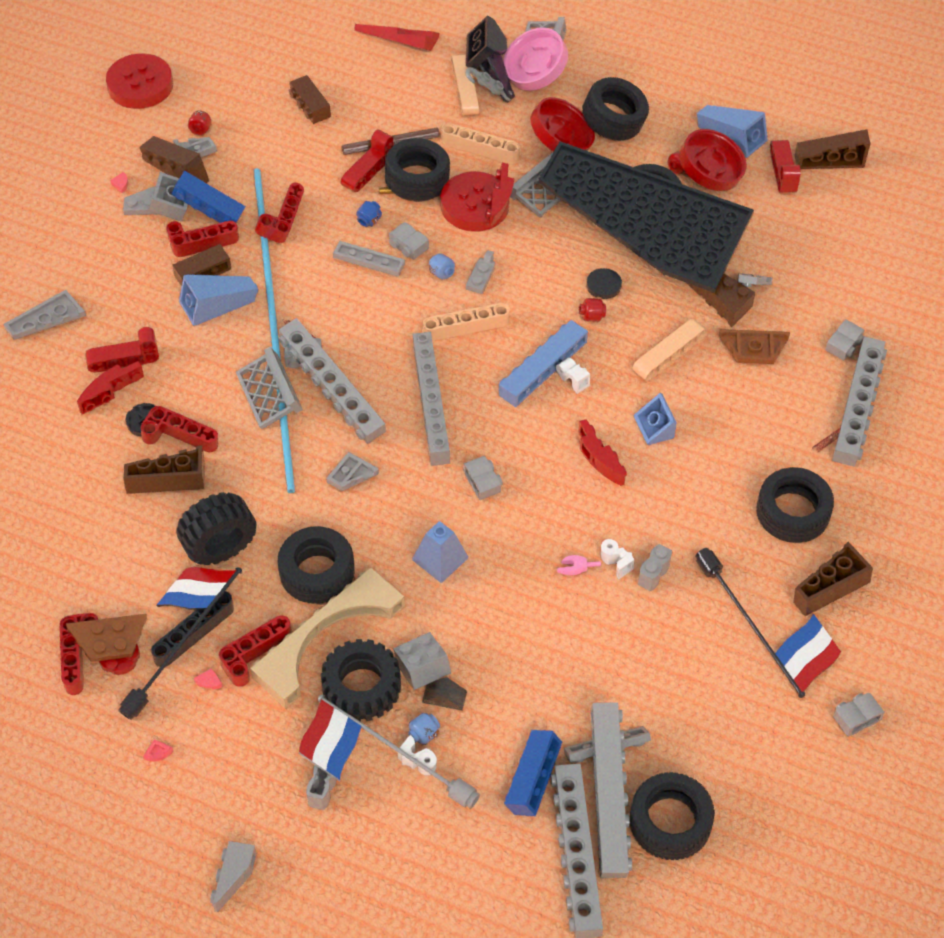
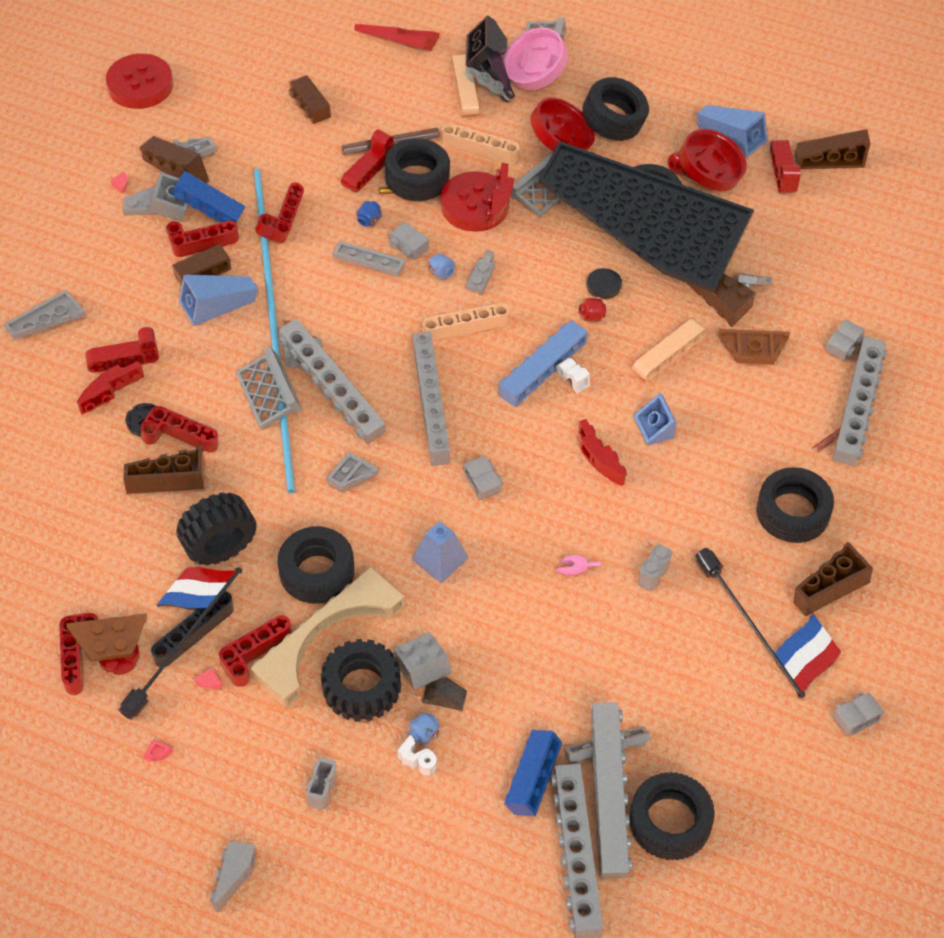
red head [188,110,212,135] -> none
flag [299,695,480,809] -> none
white leg [601,539,635,580] -> none

